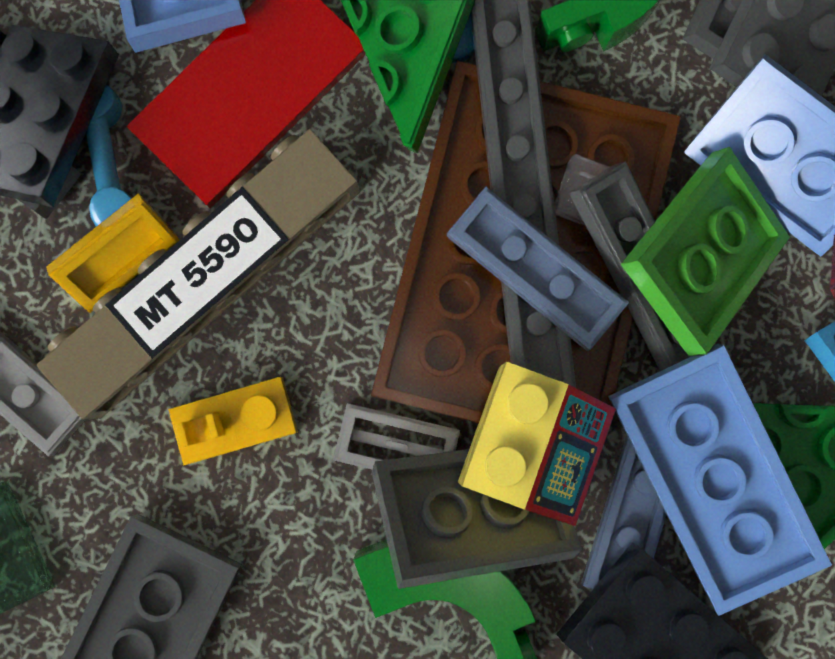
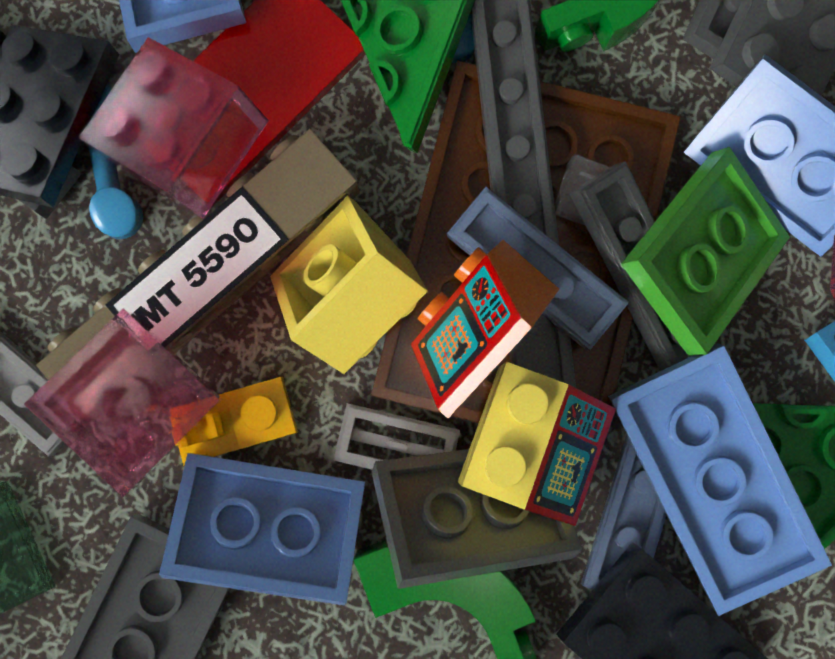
yellow tile [46,193,180,313] -> none
none -> clear pink brick [24,308,223,497]
none -> clear pink brick [79,37,269,219]
none -> medium blue plate [159,453,365,606]
none -> light yellow slope [270,195,428,374]
none -> slope [411,240,559,418]

